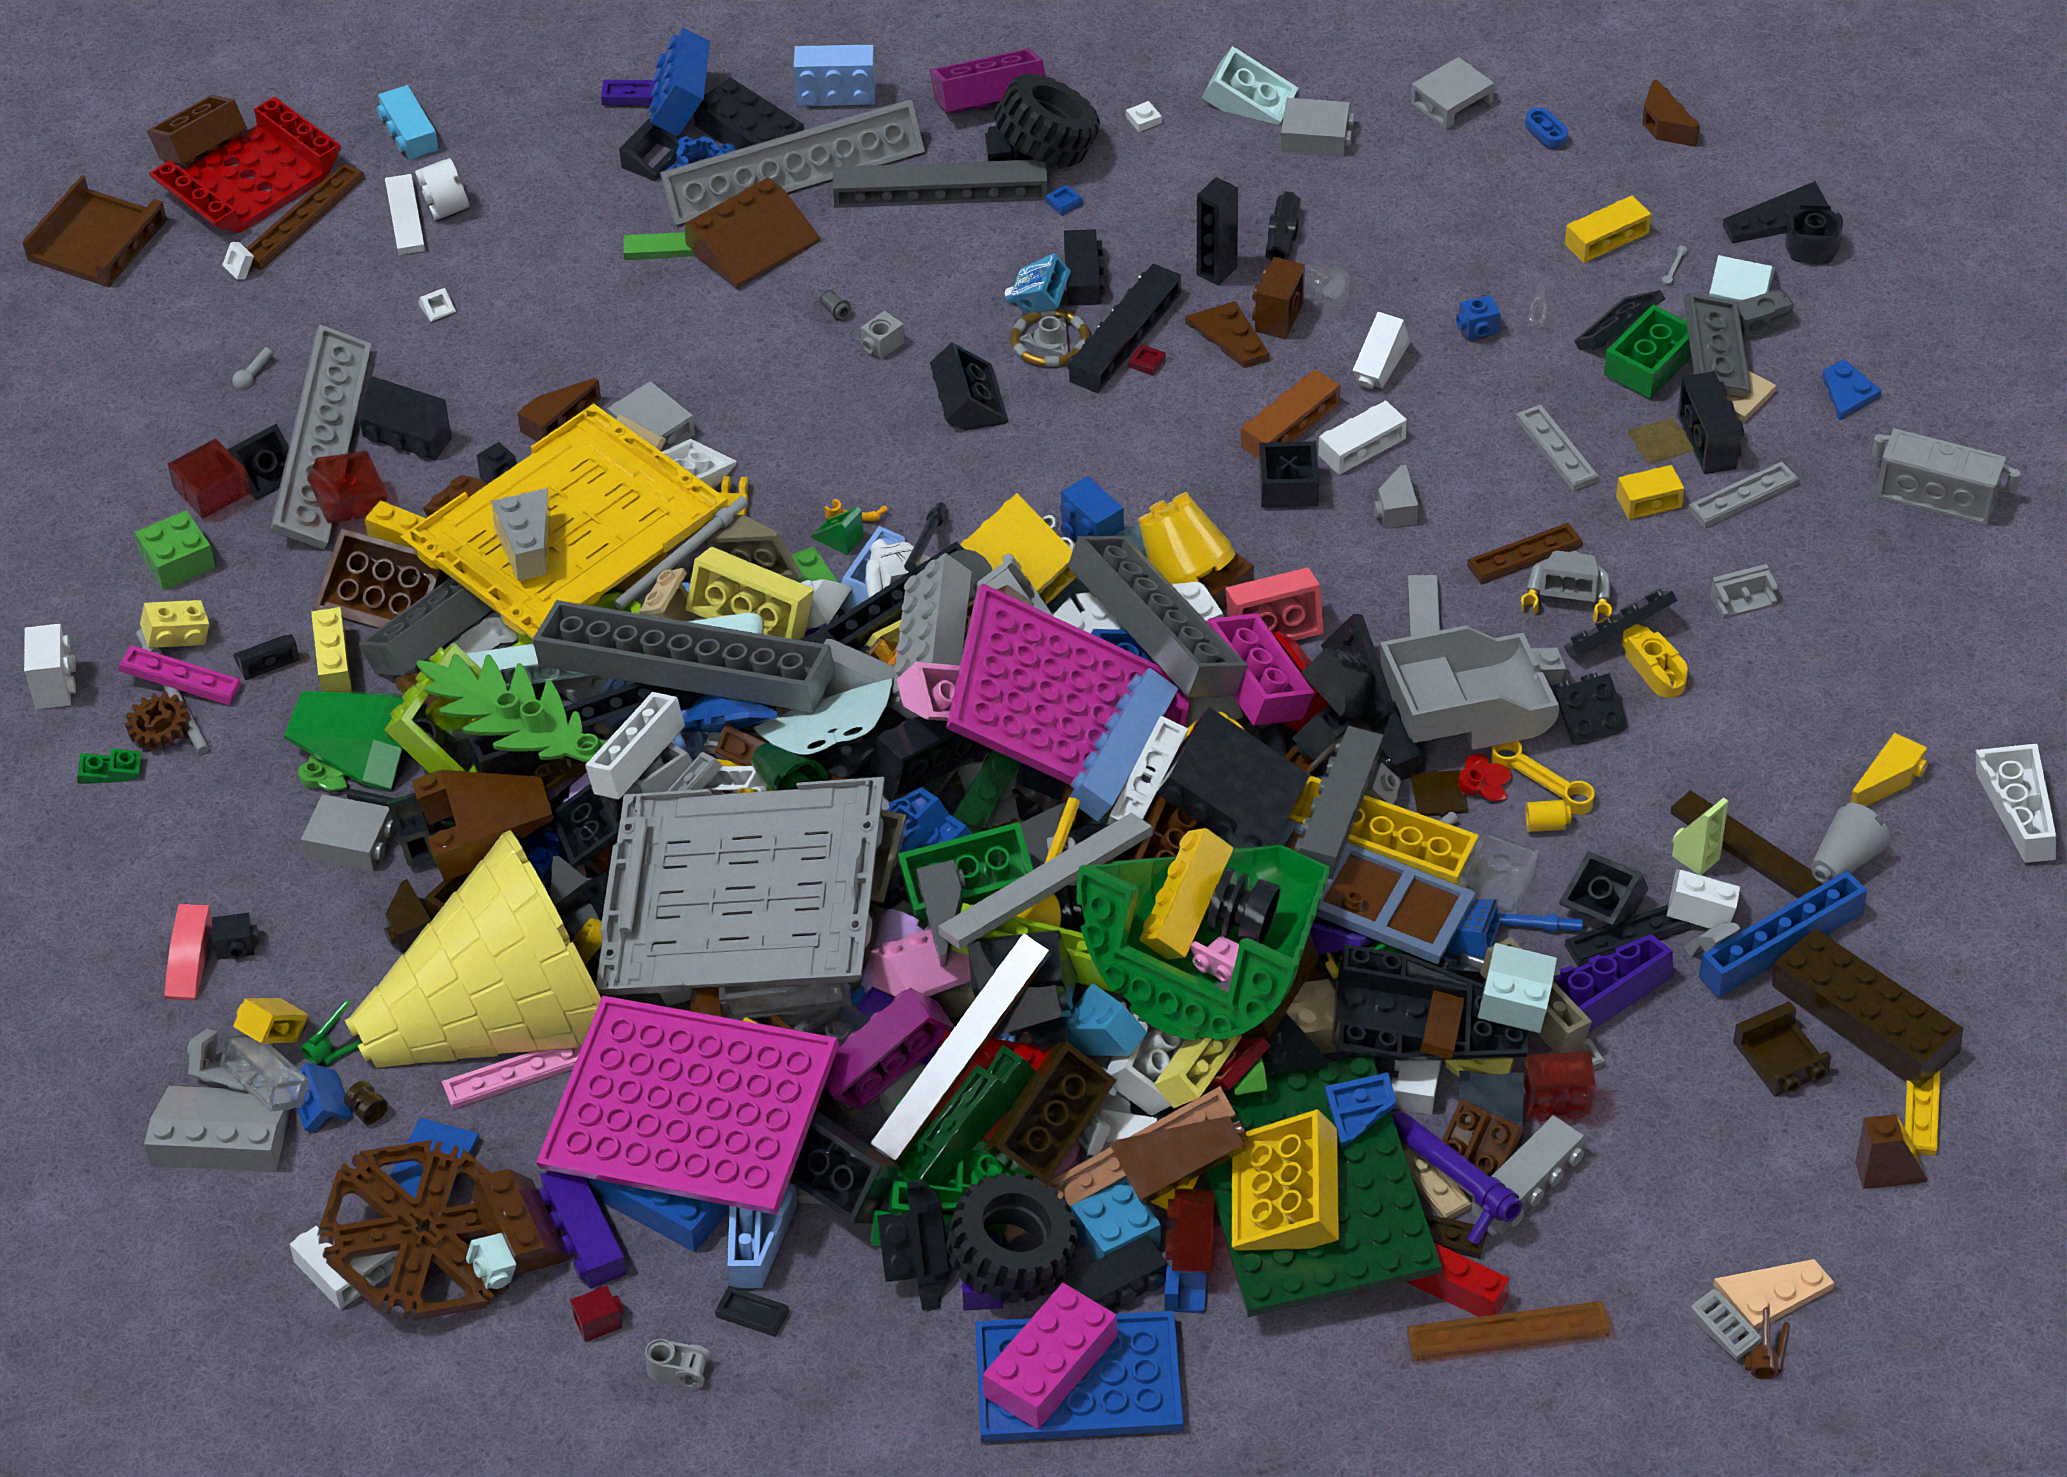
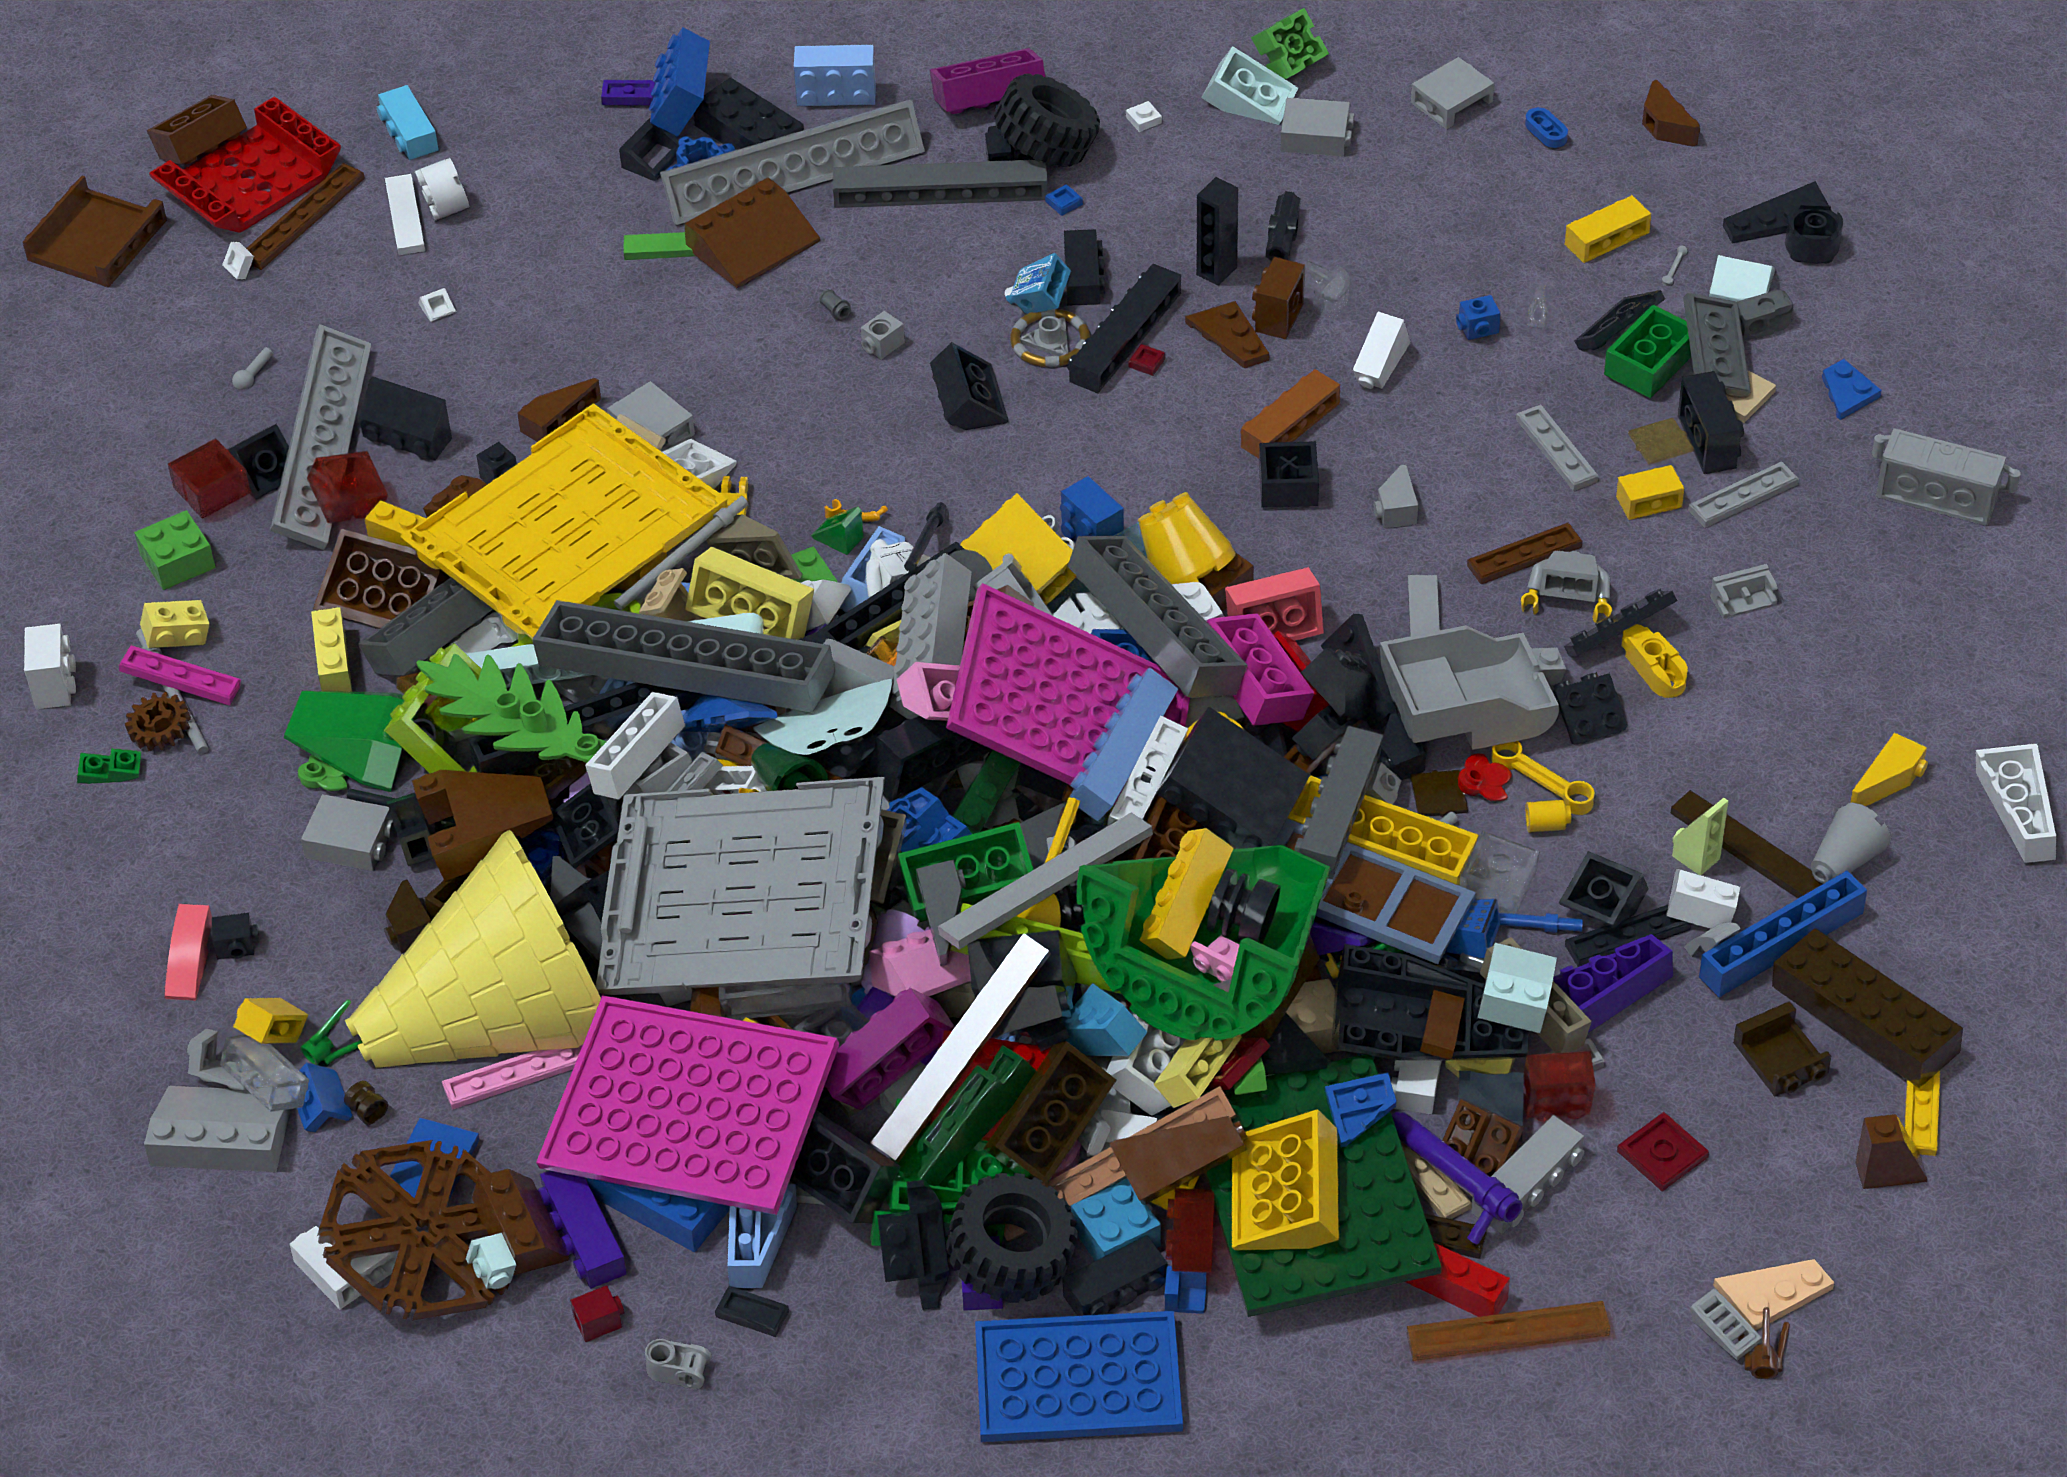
black panel [233,634,300,680] -> none
light grey wedge [491,488,550,581] -> none
yellow beam [572,918,602,965] -> none
dark pink brick [983,1283,1117,1430] -> none
white brick [1318,401,1407,475] -> none
none -> bright green brick [1251,8,1329,79]
none -> dark red tile [1617,1112,1709,1191]

